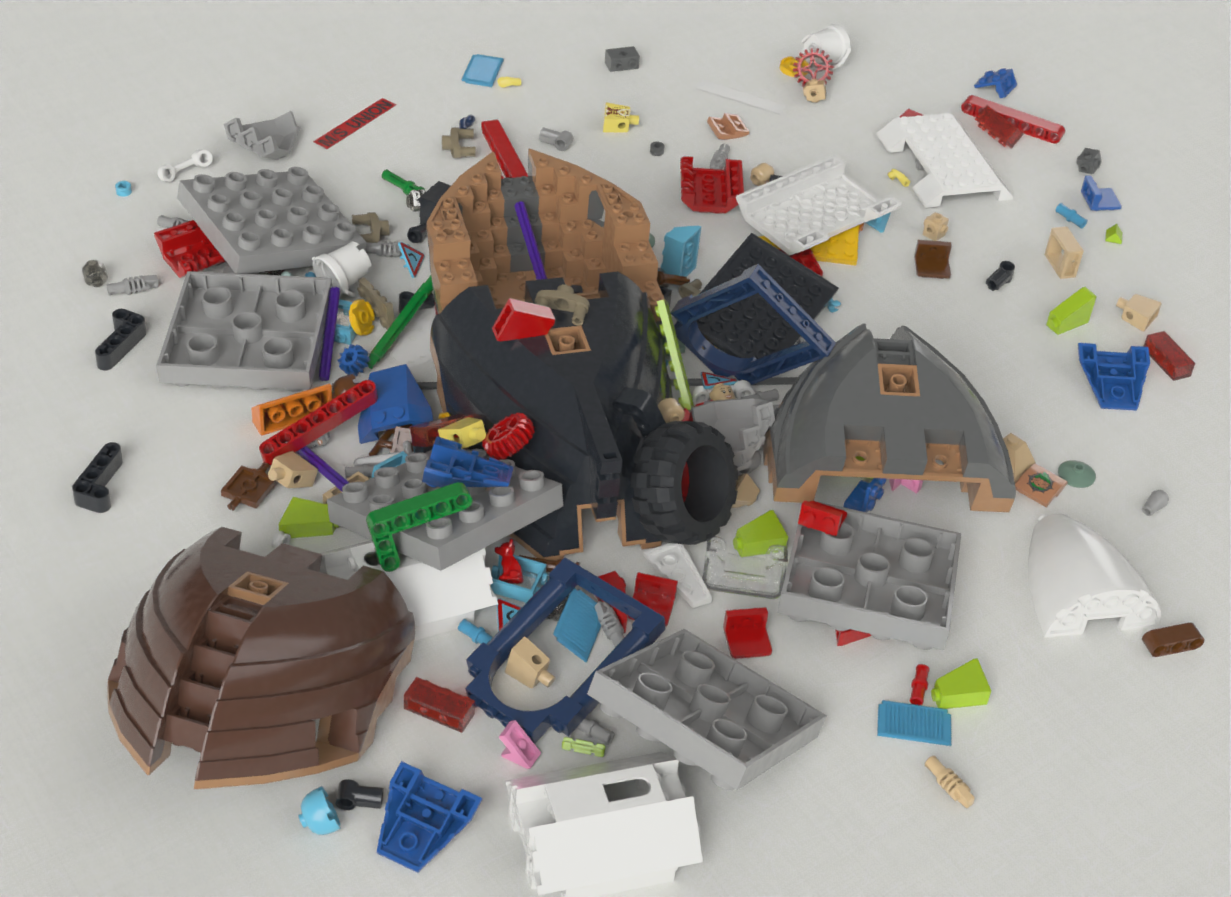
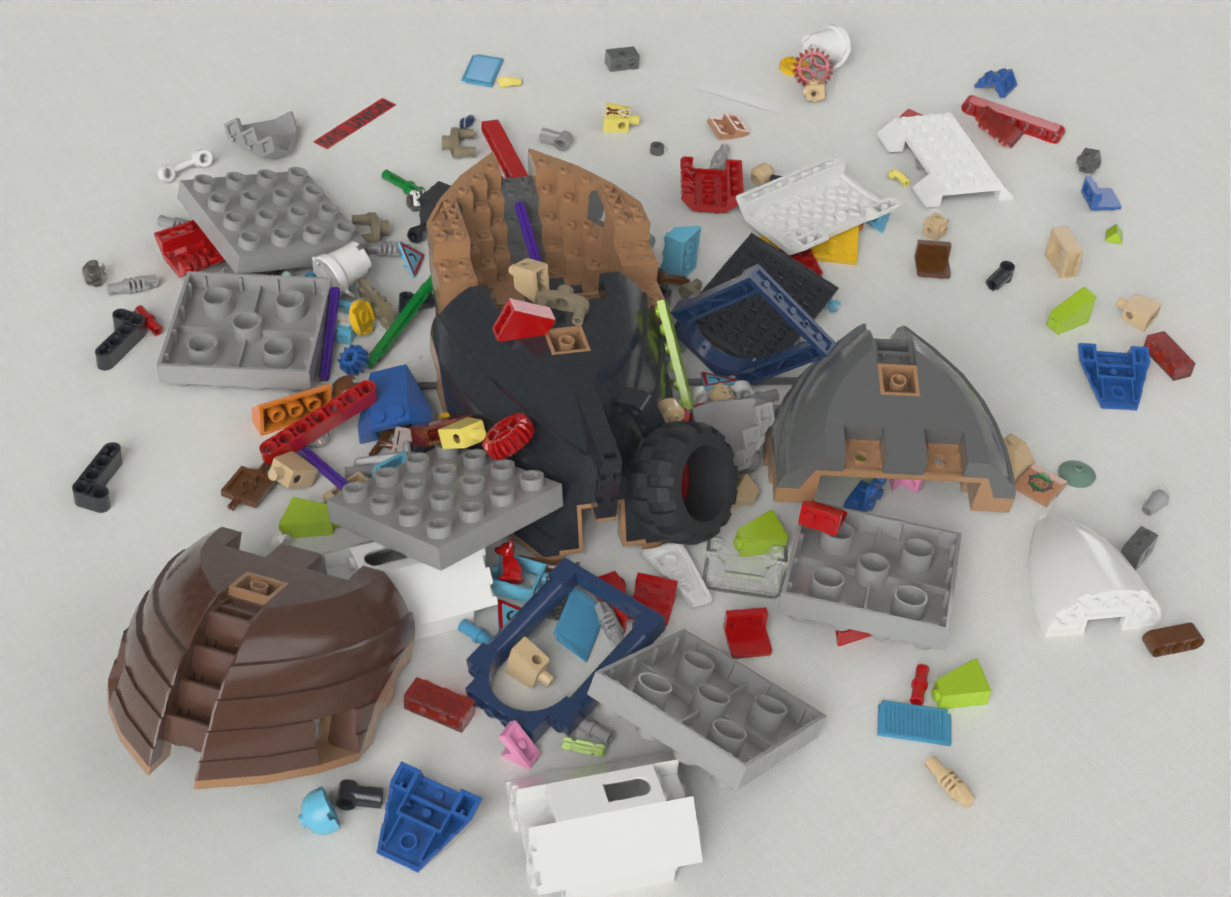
medium azure bush [115,181,132,197] -> none
green beam [366,482,472,572] -> none
blue wedge [422,437,514,487] -> none
dark azure pin [1055,203,1088,229] -> none
none -> red pin [134,305,163,336]
none -> tan torso [509,258,549,303]
none -> dark grey brick [1121,526,1159,570]

